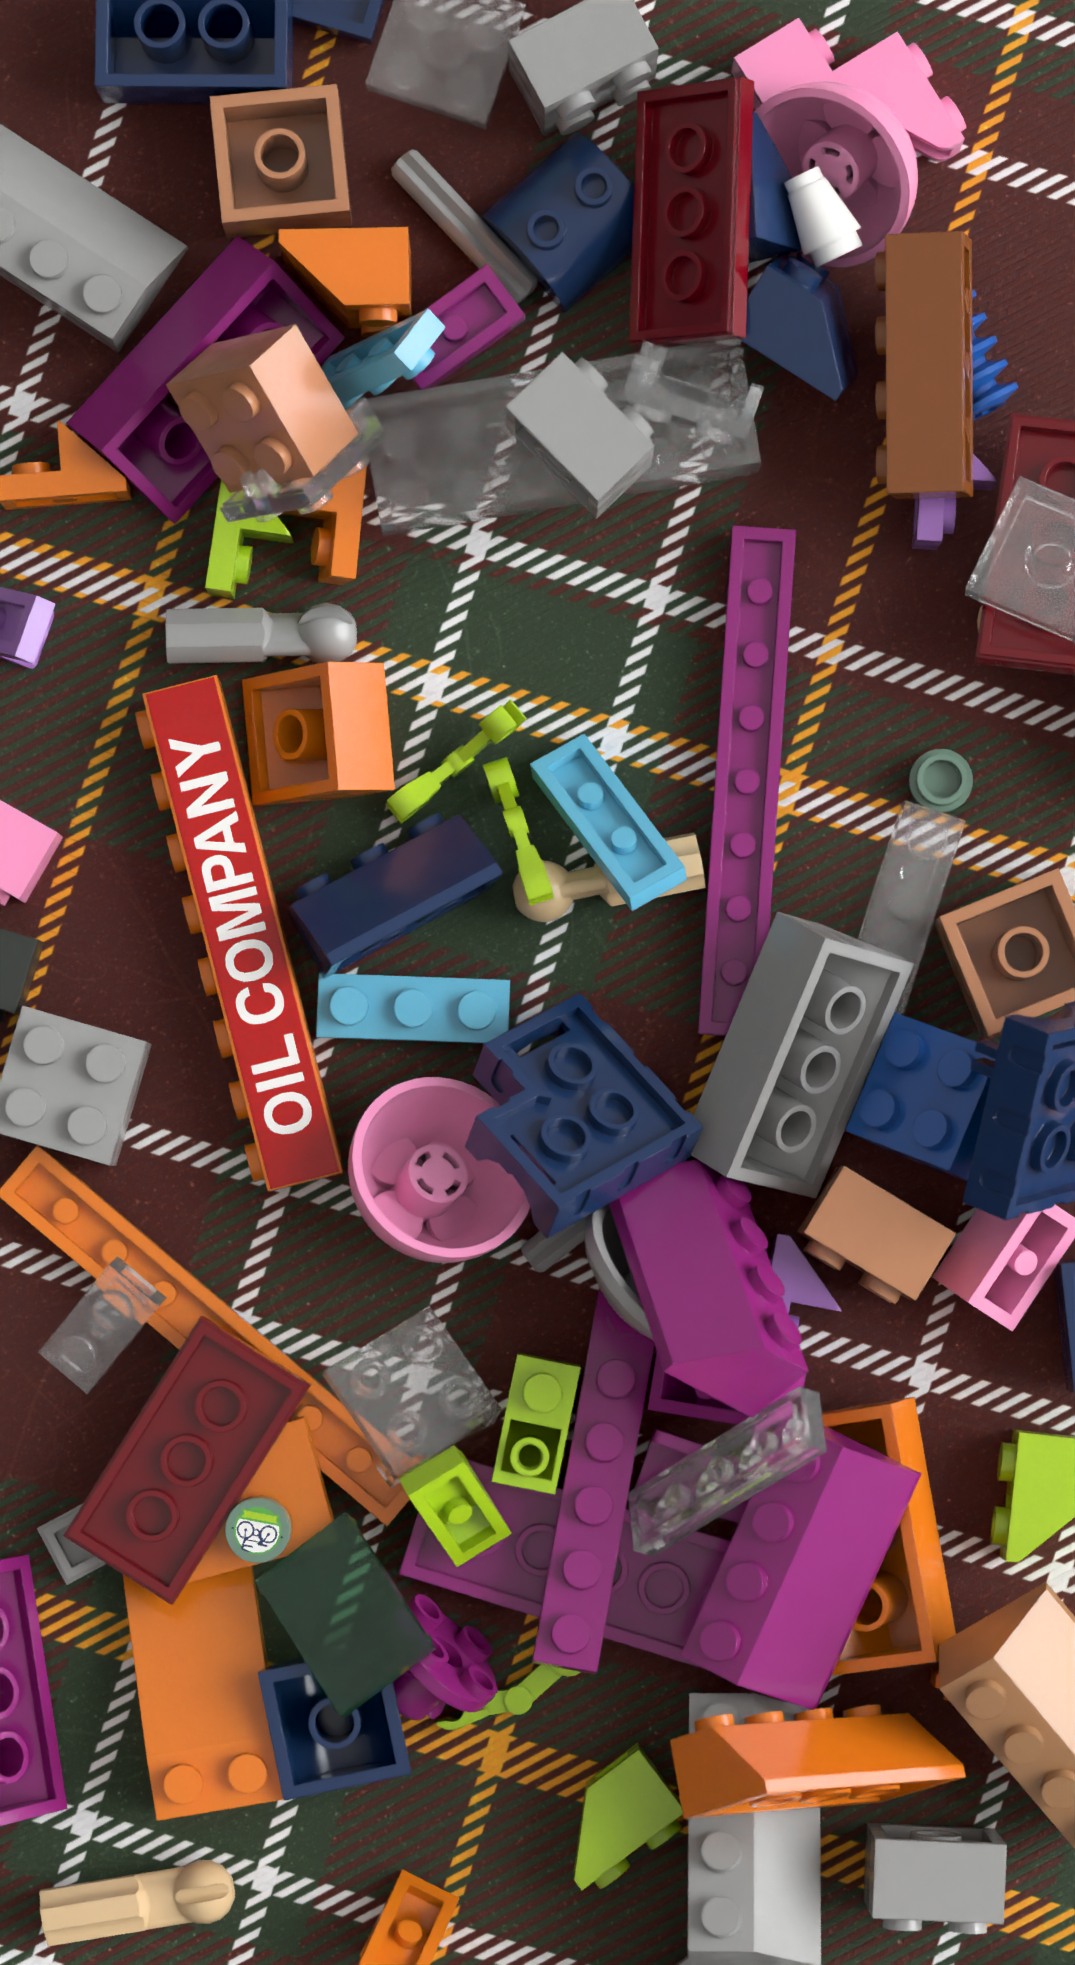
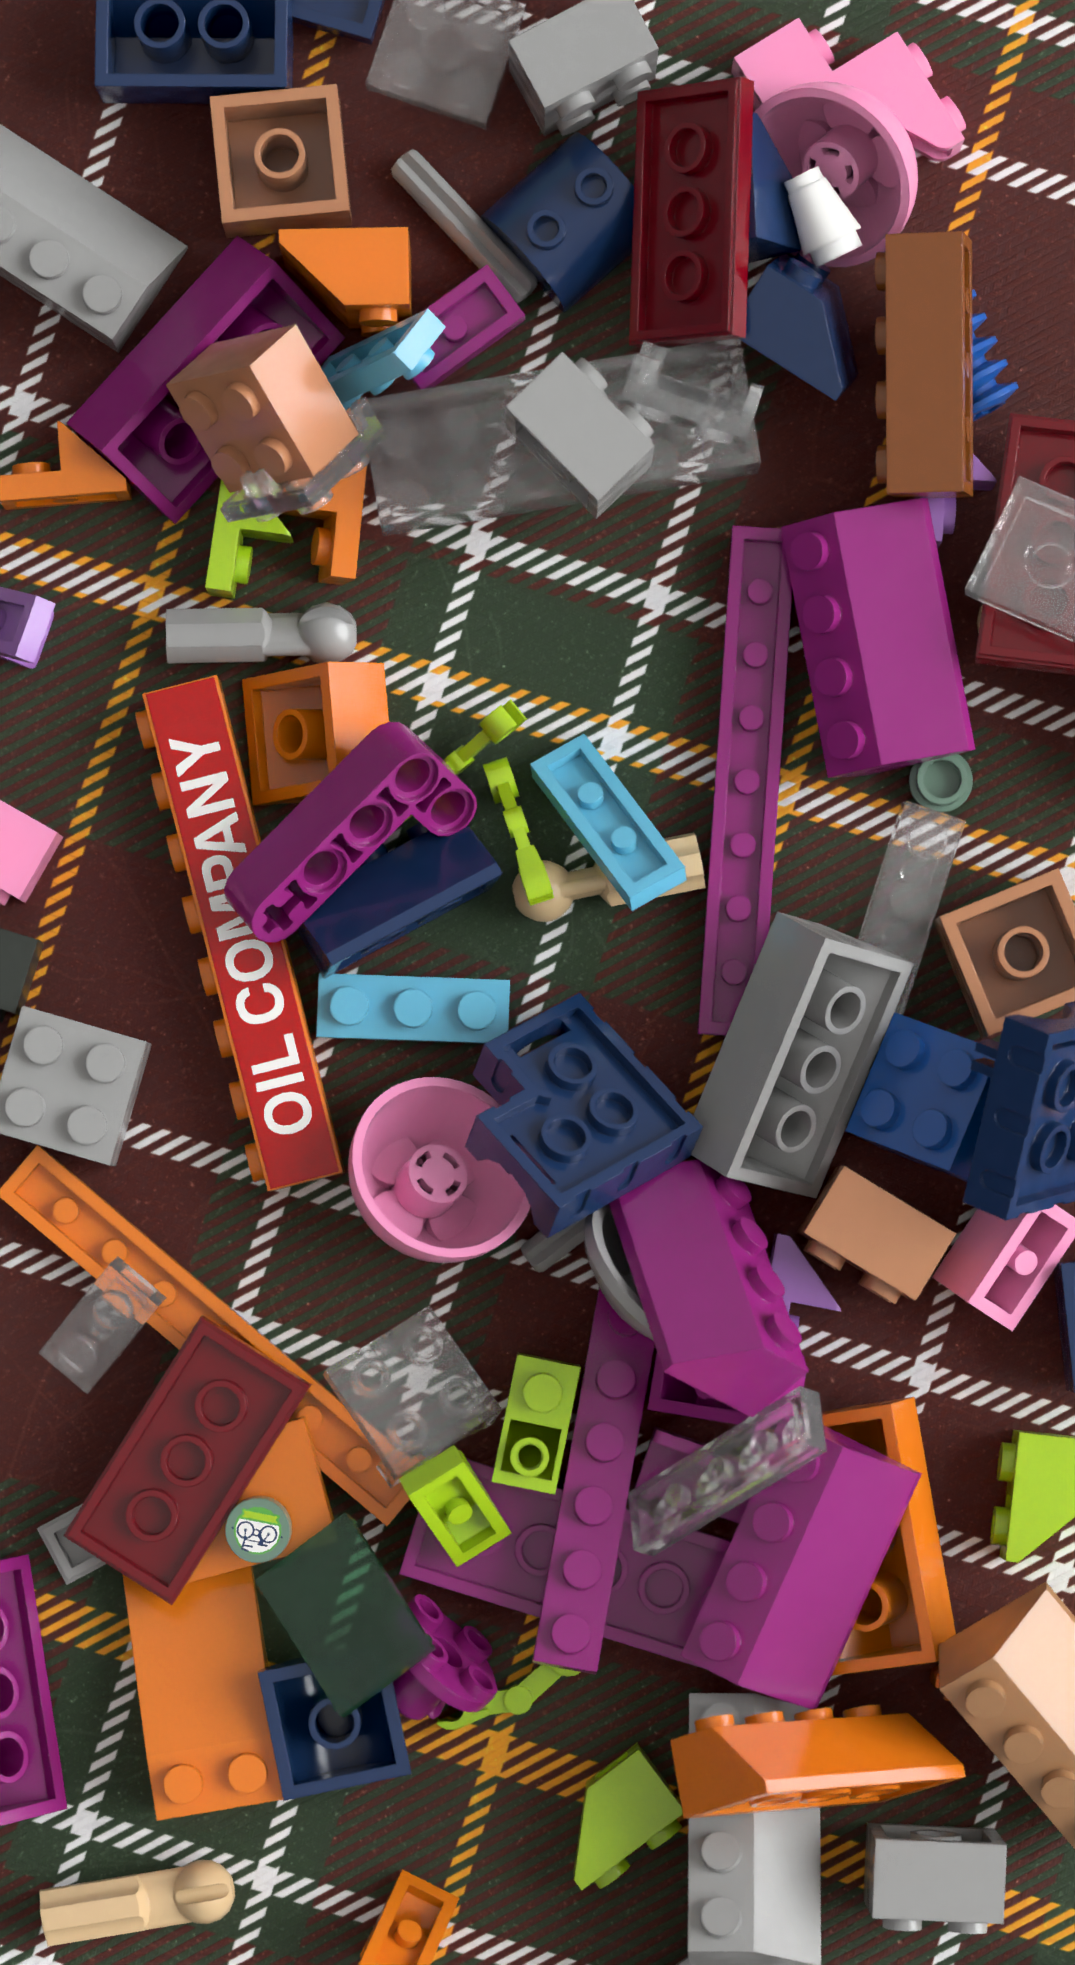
none -> magenta beam [224,722,477,942]
none -> magenta slope [781,498,976,778]

